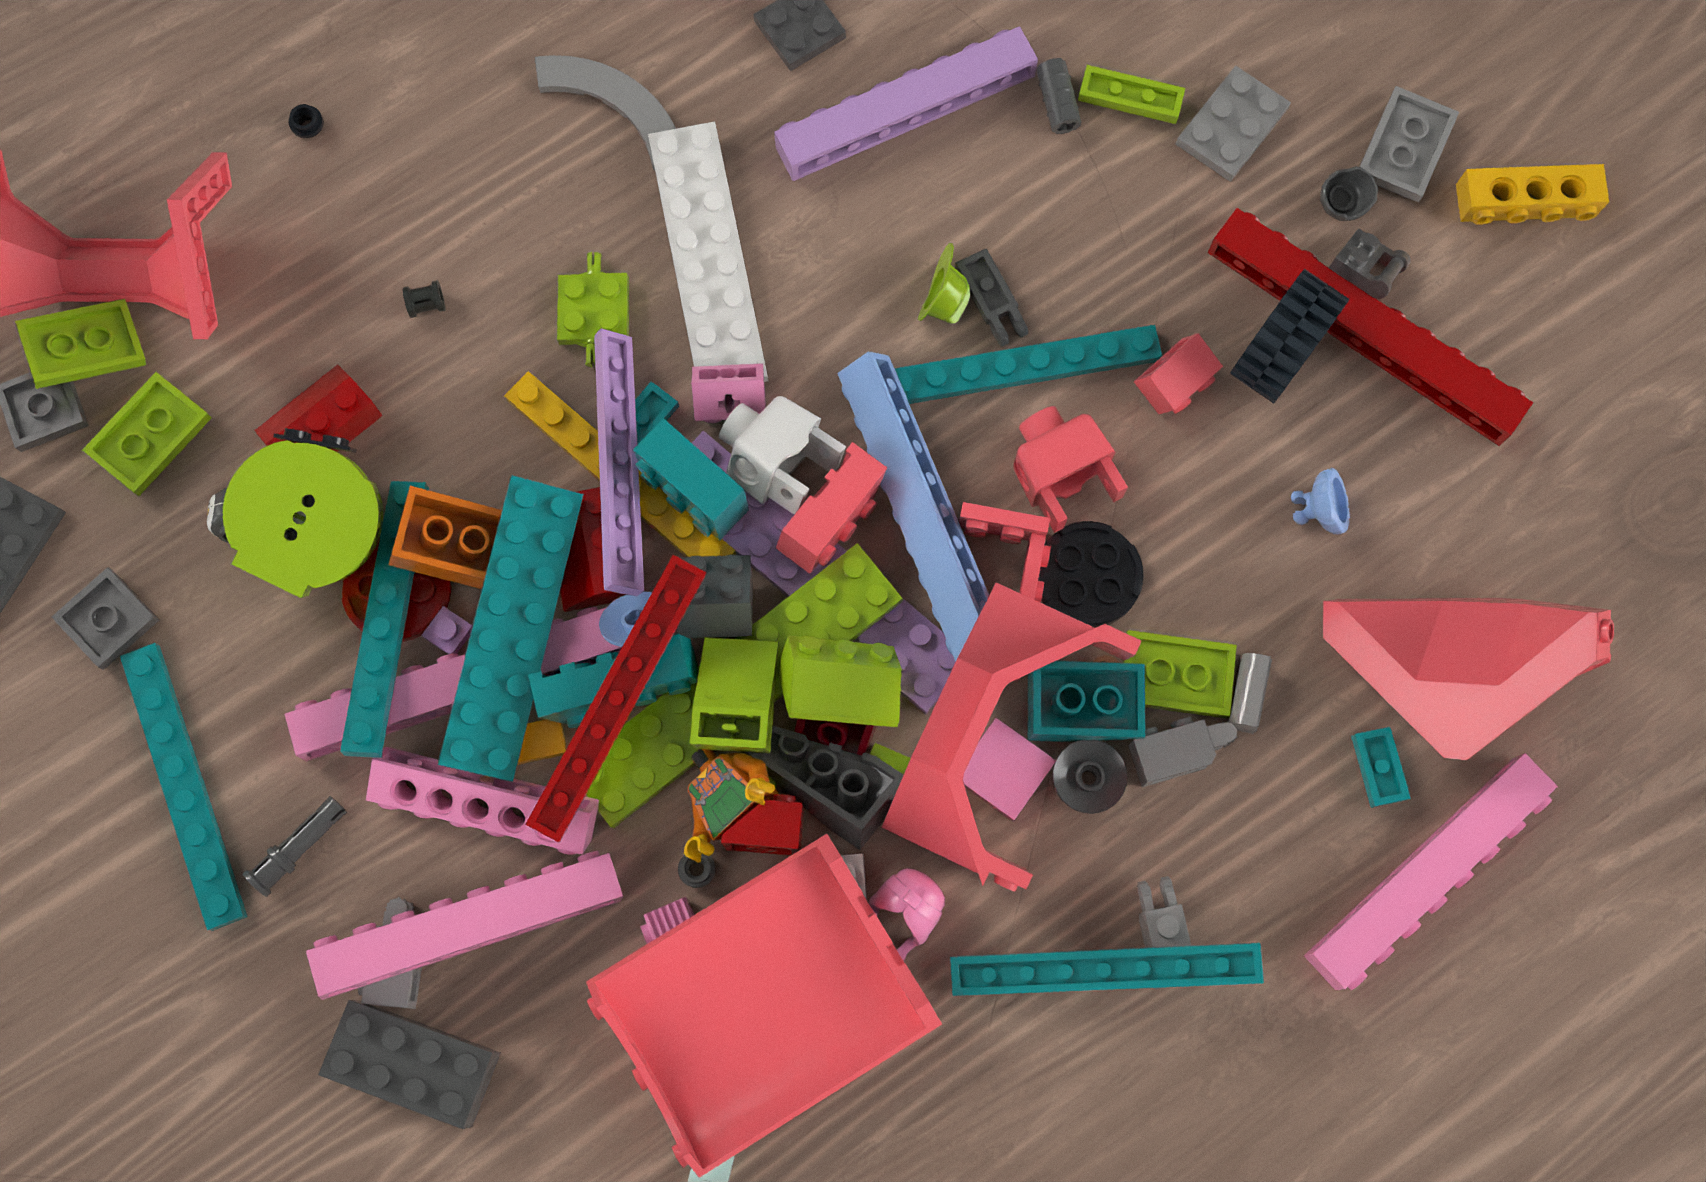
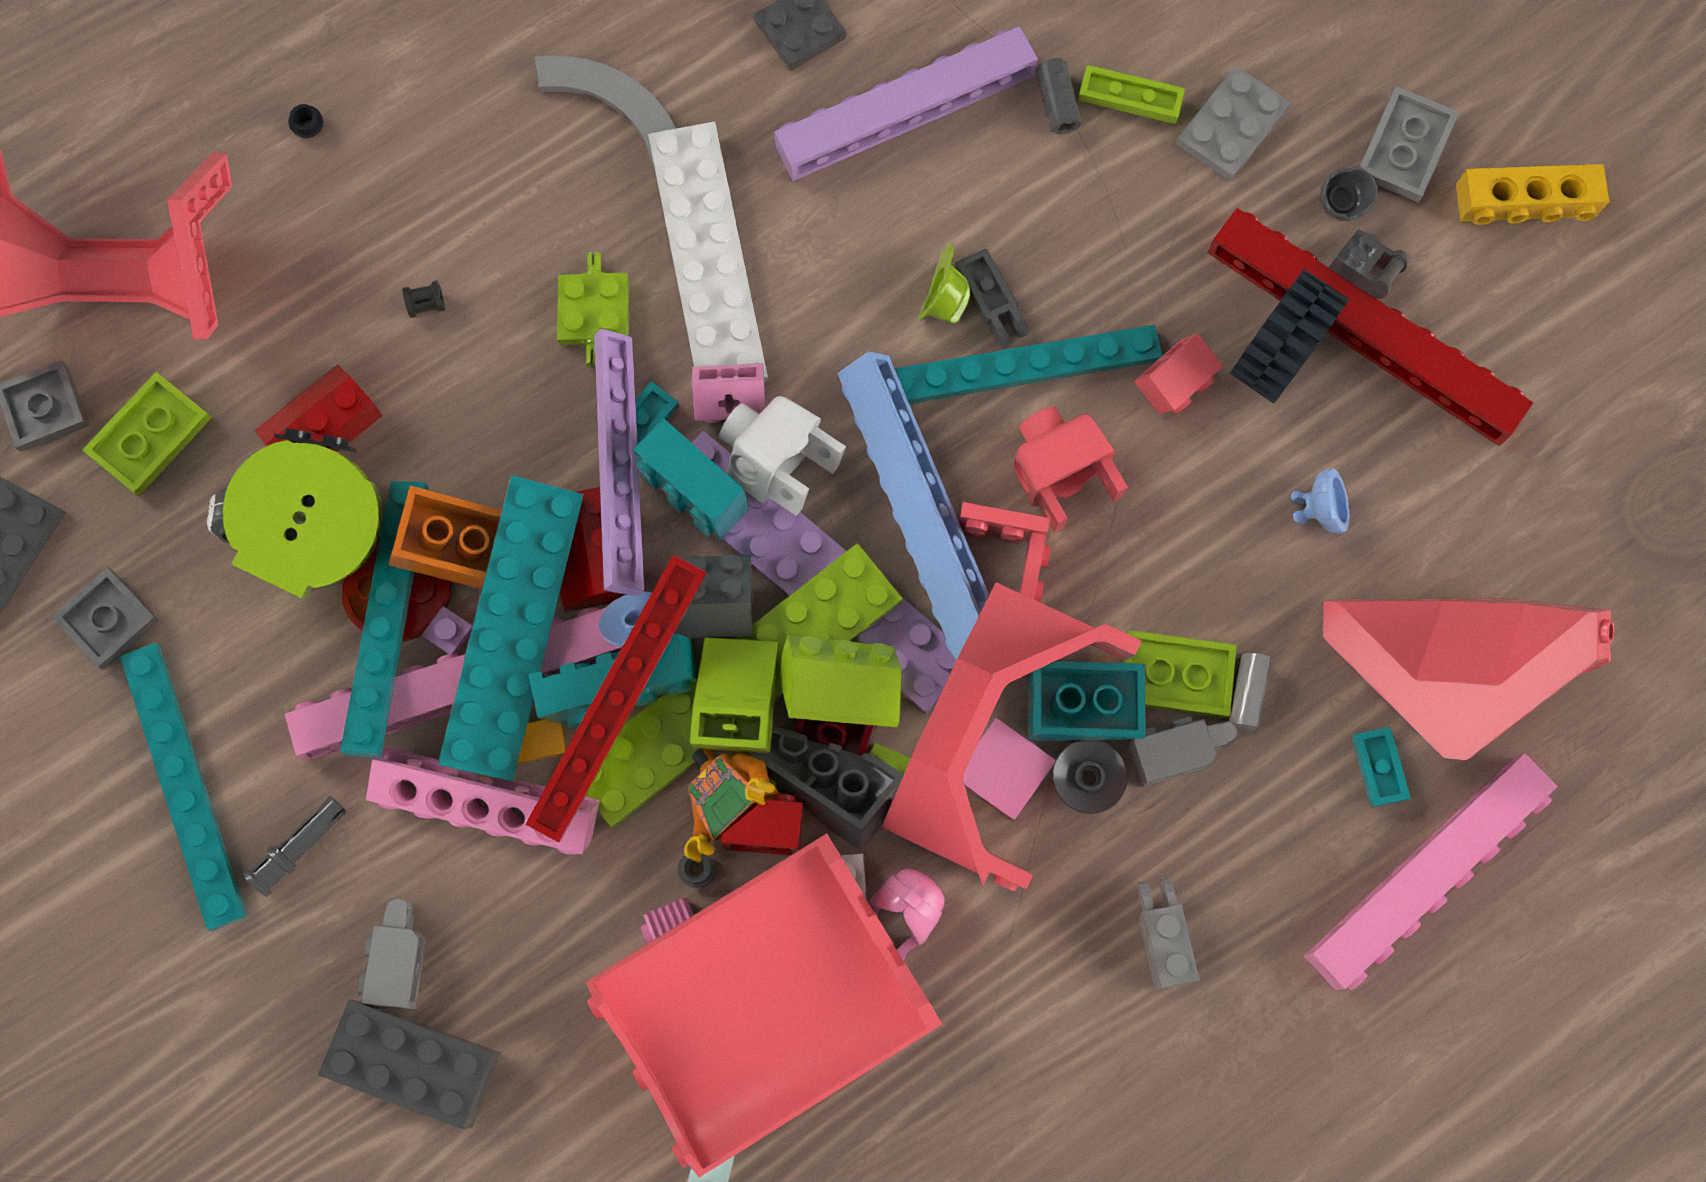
lime plate [15,299,146,389] -> none
bright pink brick [306,851,623,1000] -> none
yellow plate [504,371,736,557] -> none
coral wedge [776,442,887,574] -> none
teal plate [950,942,1264,996] -> none
black tile [1038,521,1144,628] -> none

